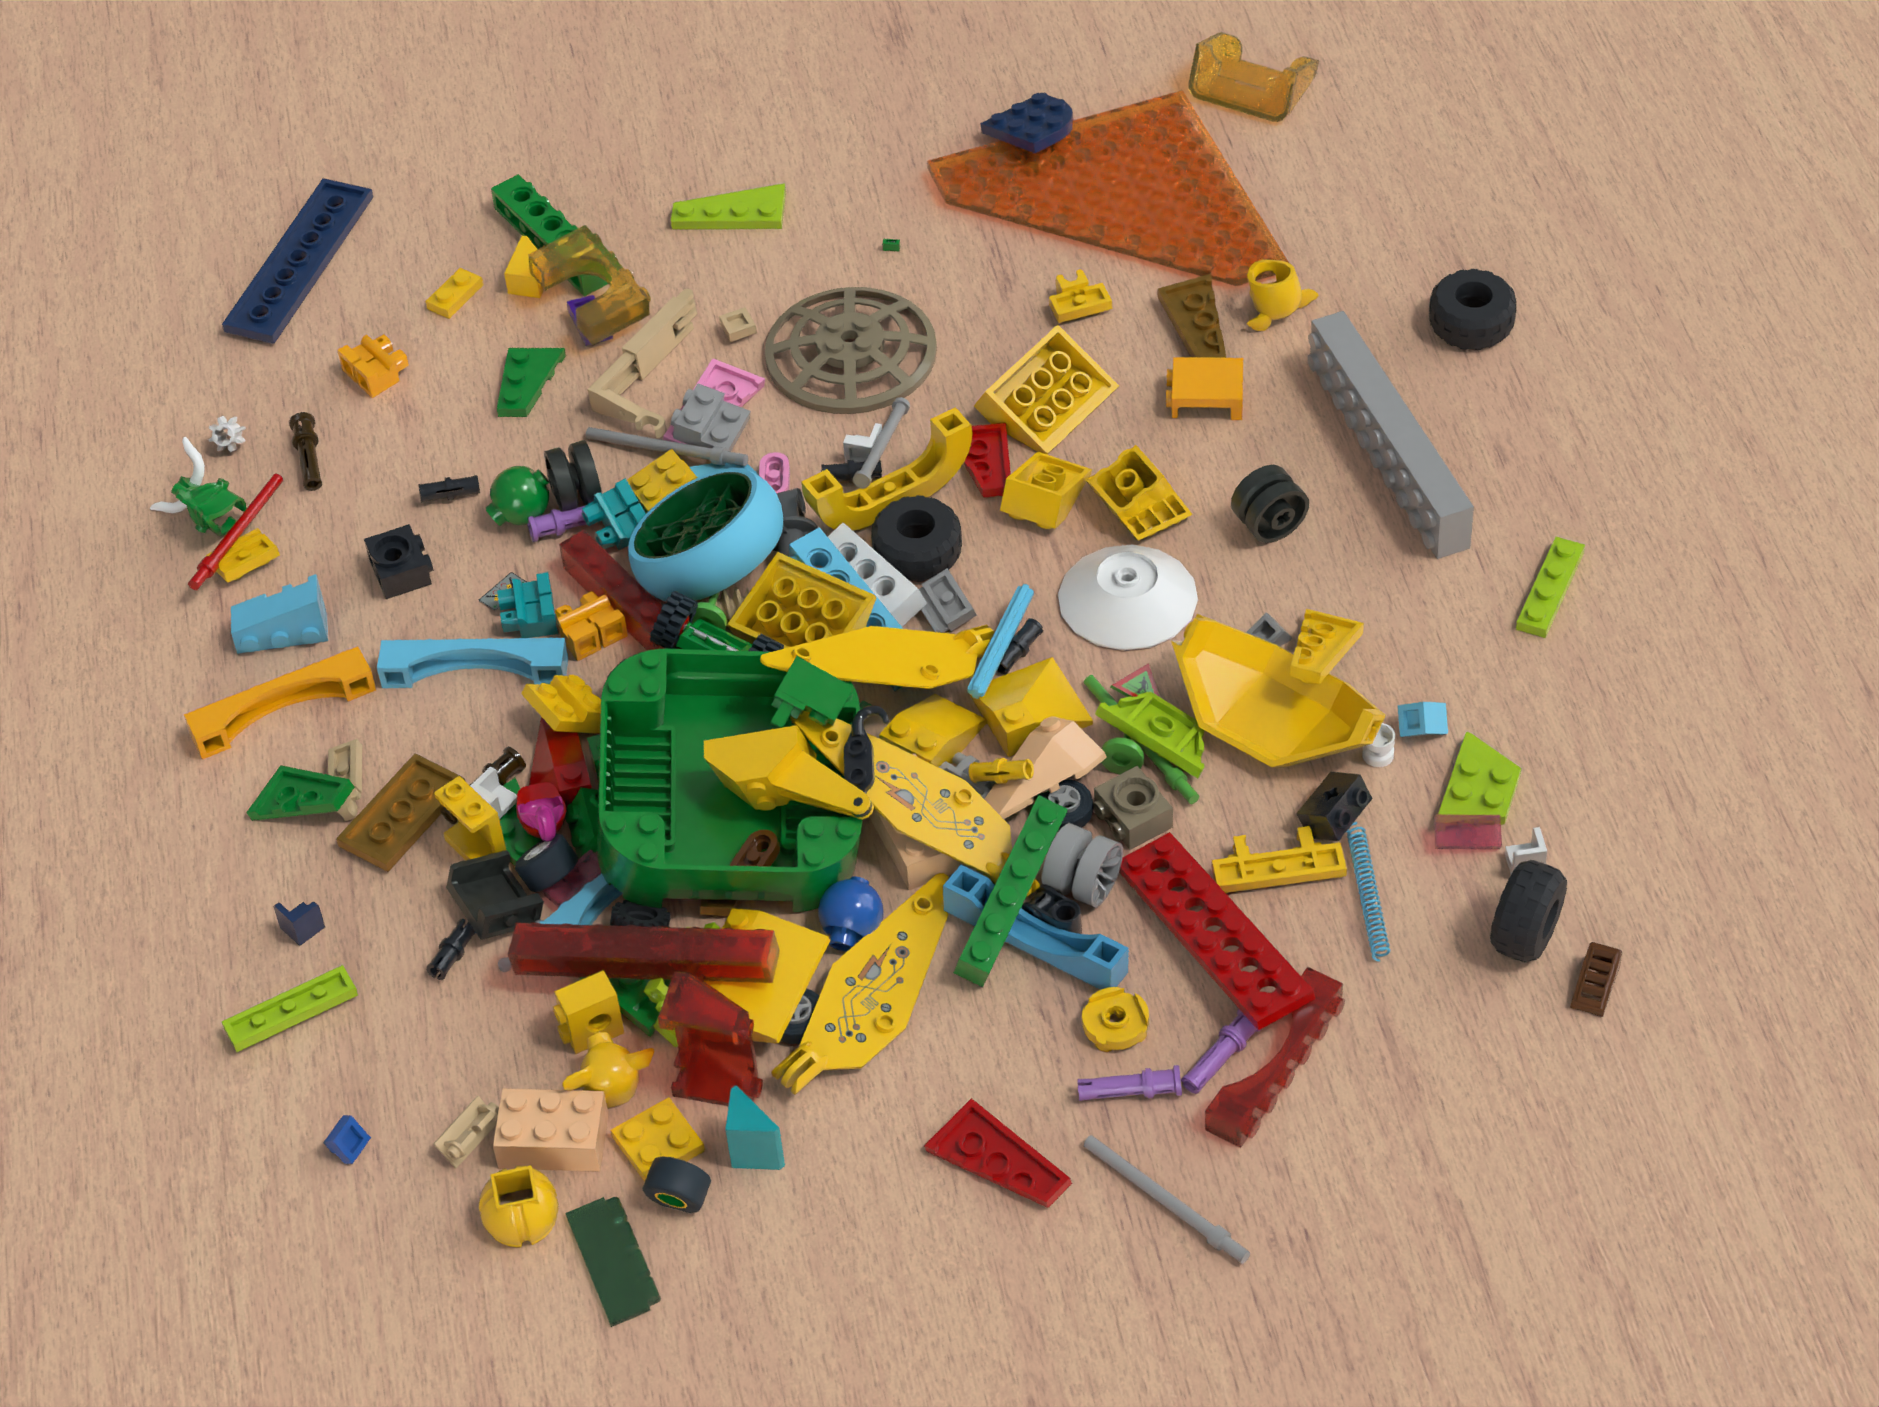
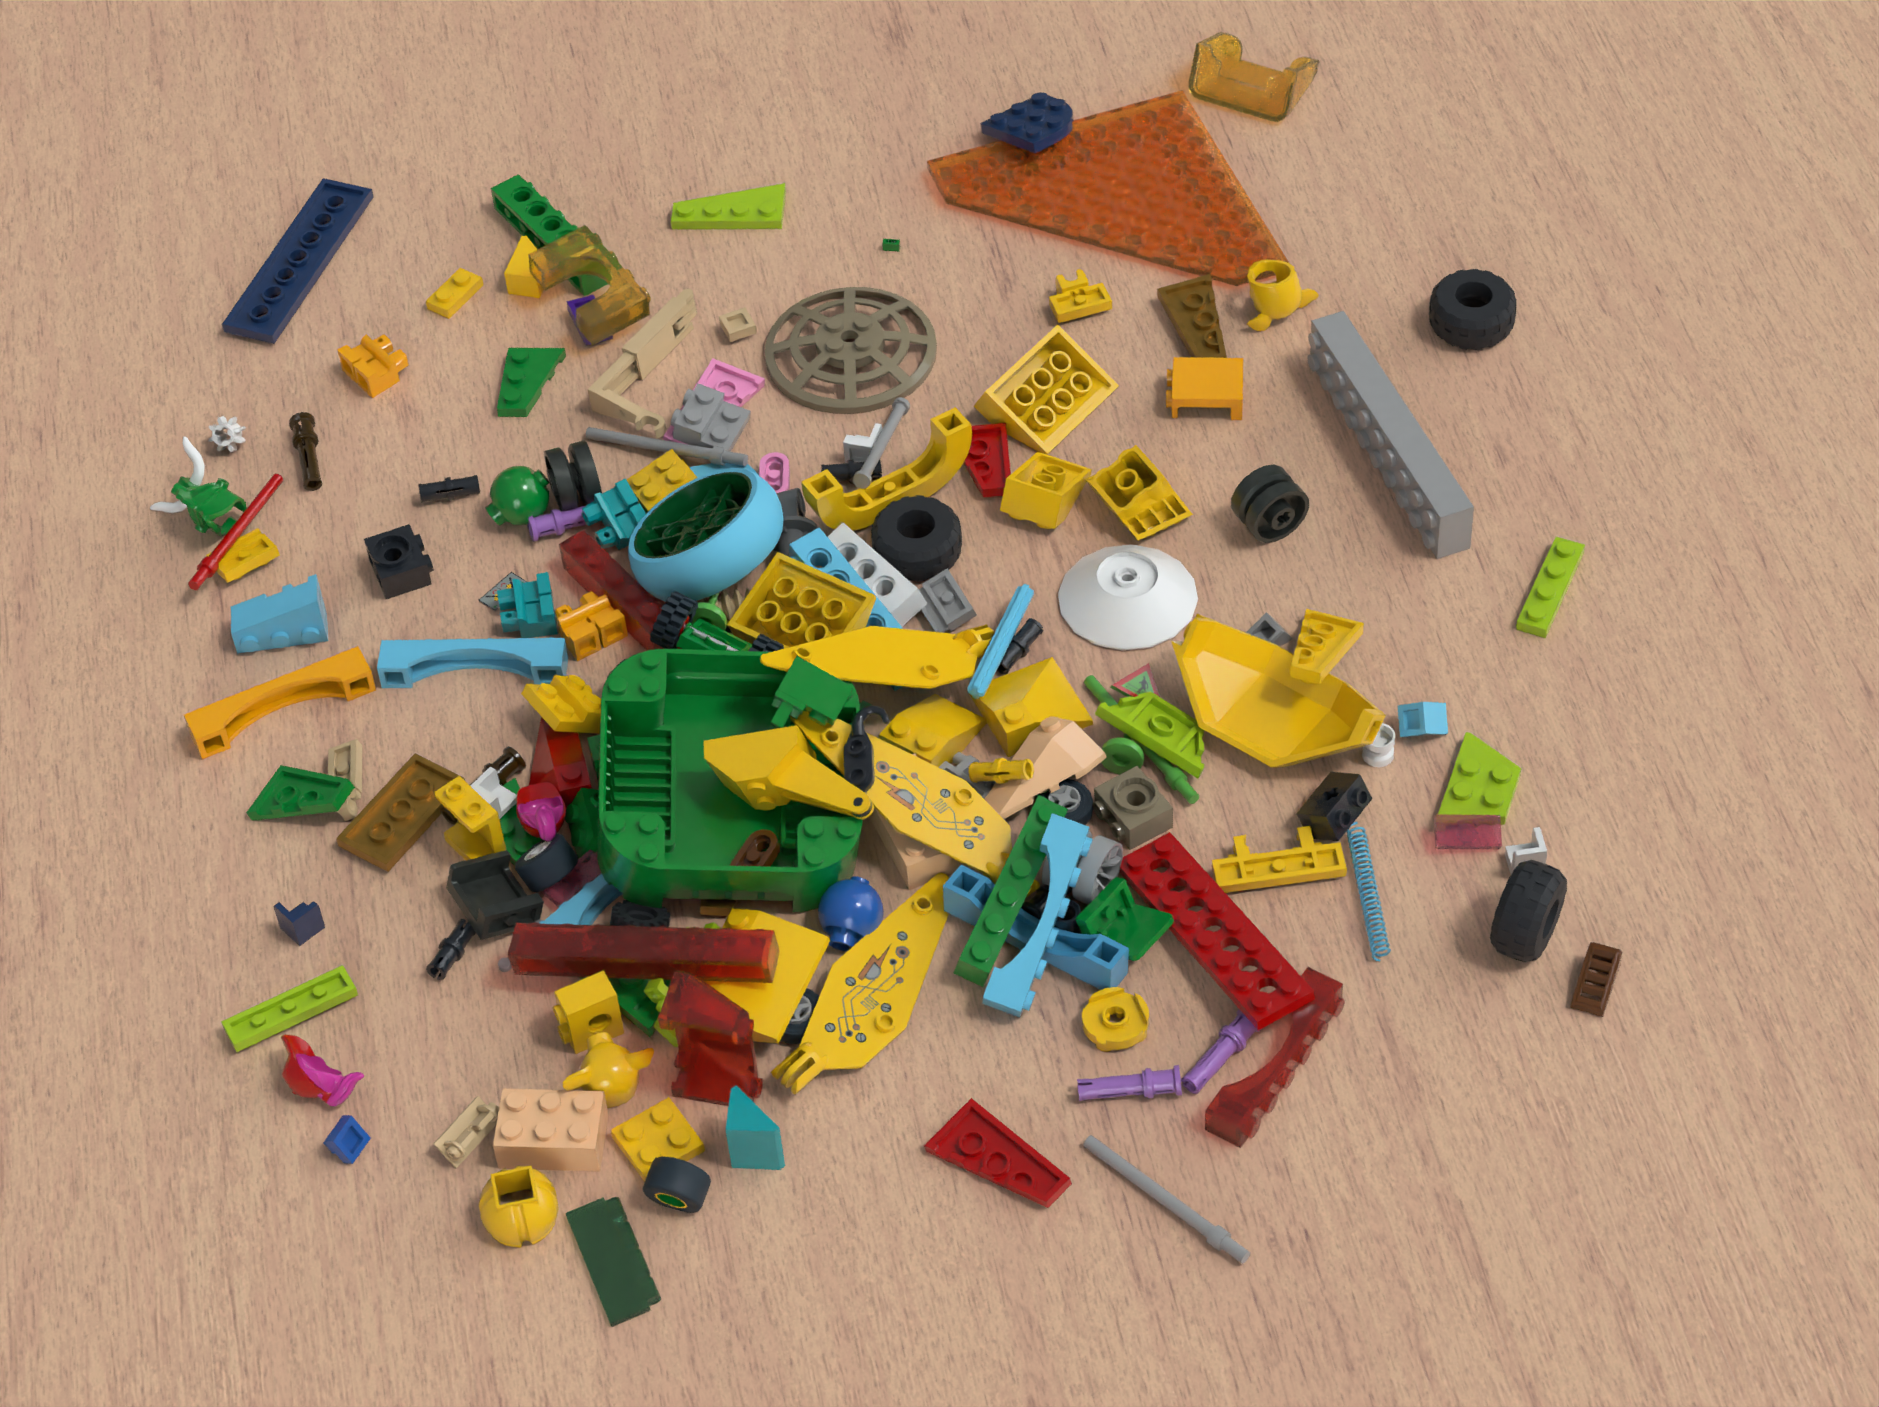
none -> hair [281,1035,364,1107]
none -> medium azure arch [982,813,1093,1018]
none -> green bracket [1075,877,1174,961]

